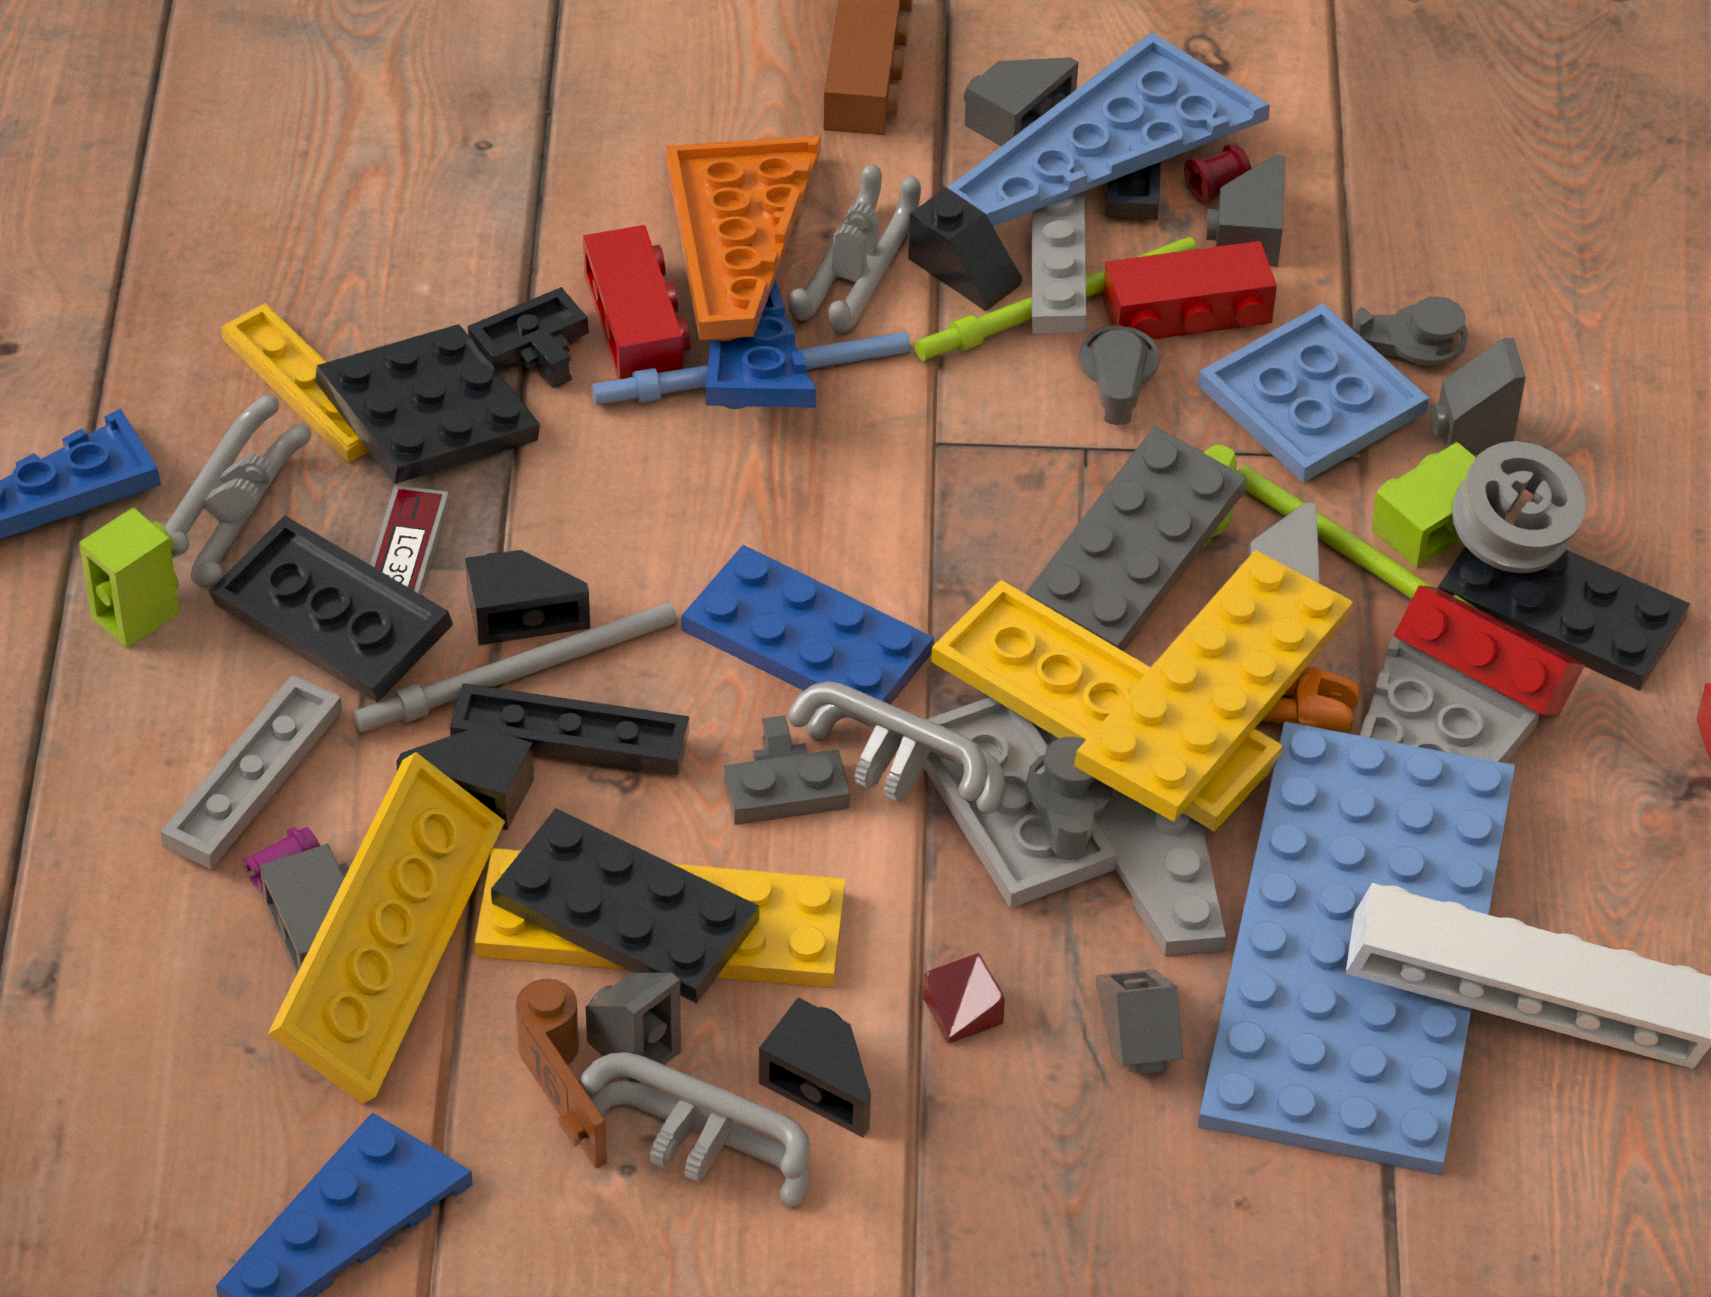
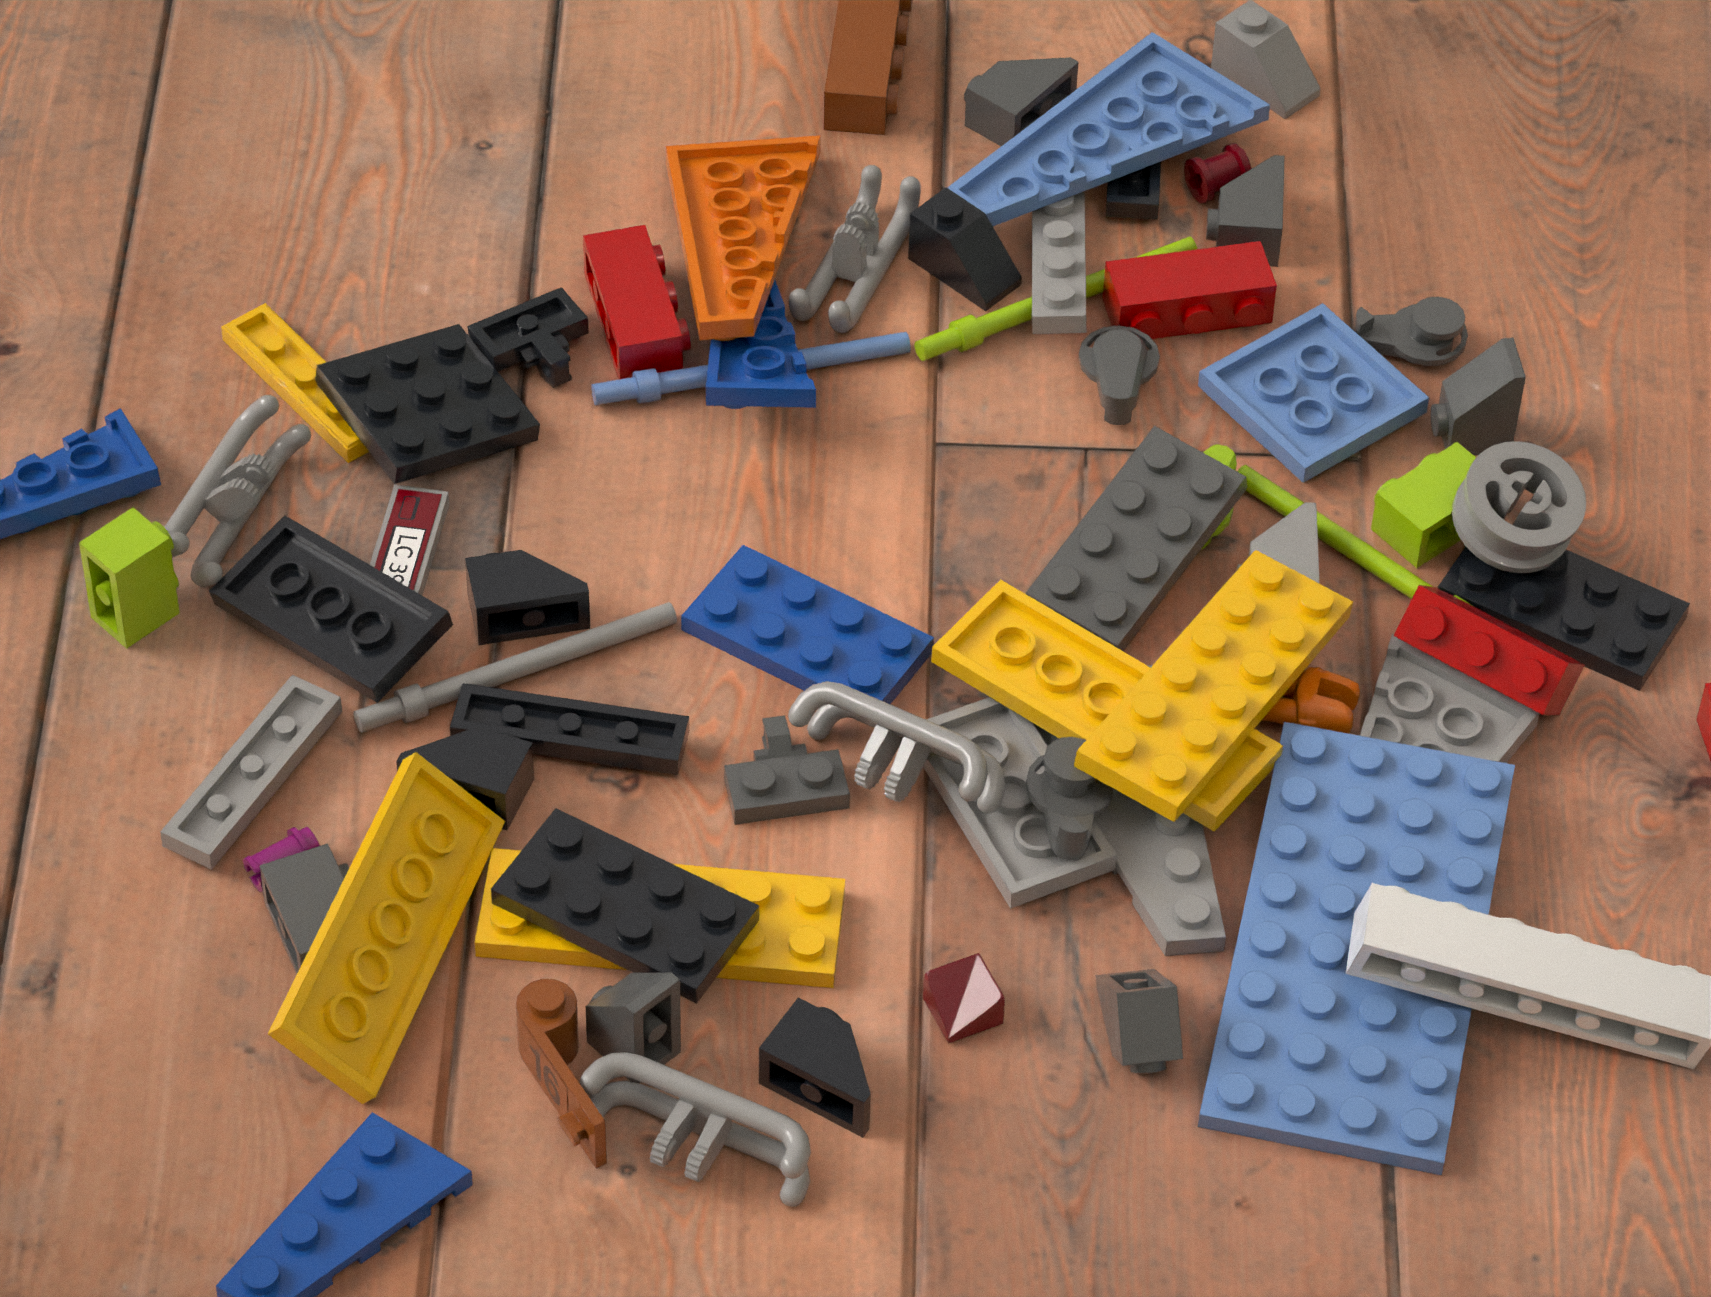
none -> light grey slope [1211,0,1321,119]

